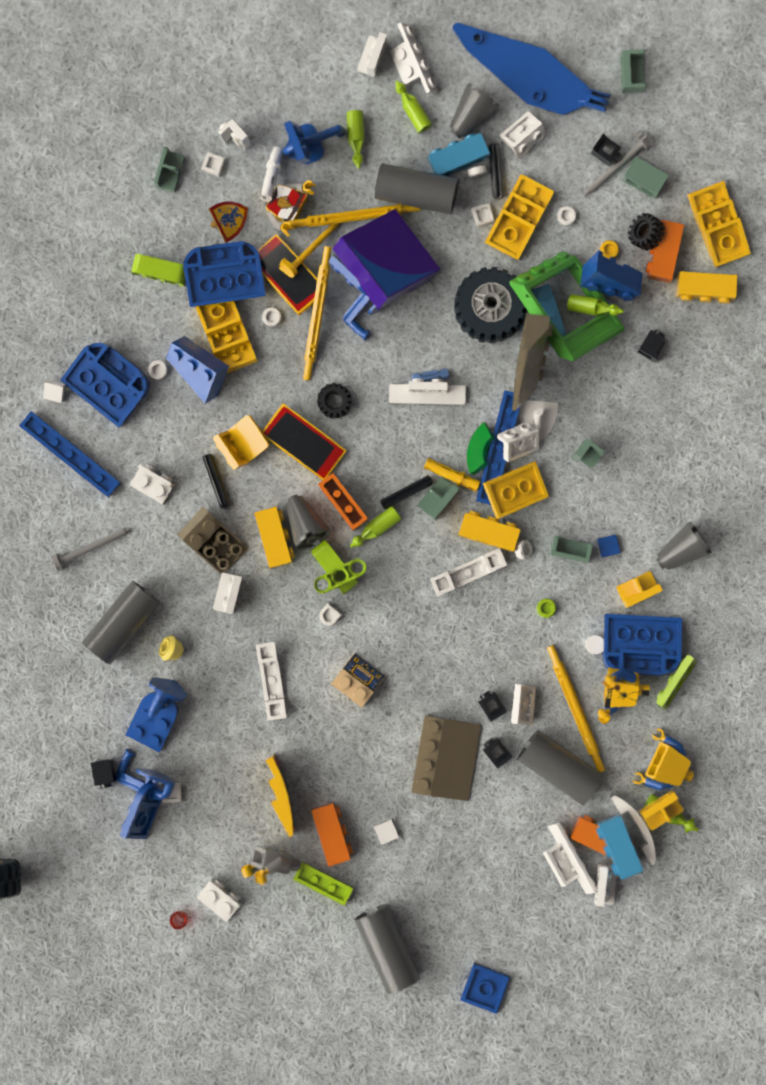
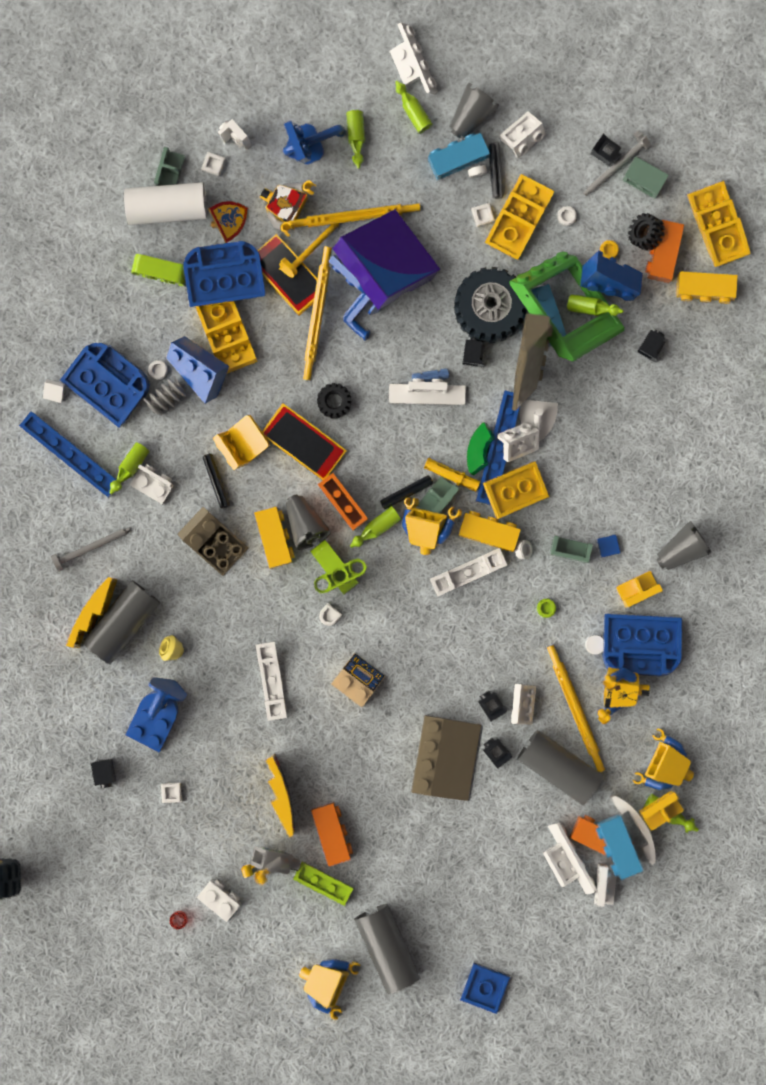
blue plate [115,748,175,839] -> none
white bracket [213,573,242,614] -> none
white pin [260,147,283,202] -> none
white tile [262,307,282,327] -> none
white bracket [357,32,387,77] -> none
dark grey piece [374,163,459,215] -> none
white tile [374,819,399,845] -> none
blue wing [453,23,611,115] -> none
sand green panel [572,438,605,468] -> none
sand green panel [620,50,647,93] -> none
lime plate [656,654,697,710] -> none
none -> yellow slope [66,577,118,648]
none -> lime wheel [110,442,150,495]
none -> white piece [124,182,207,225]
none -> light grey piece [144,376,187,416]
none -> yellow torso [299,959,360,1020]
none -> yellow torso [402,497,462,555]
none -> black window [462,337,484,367]

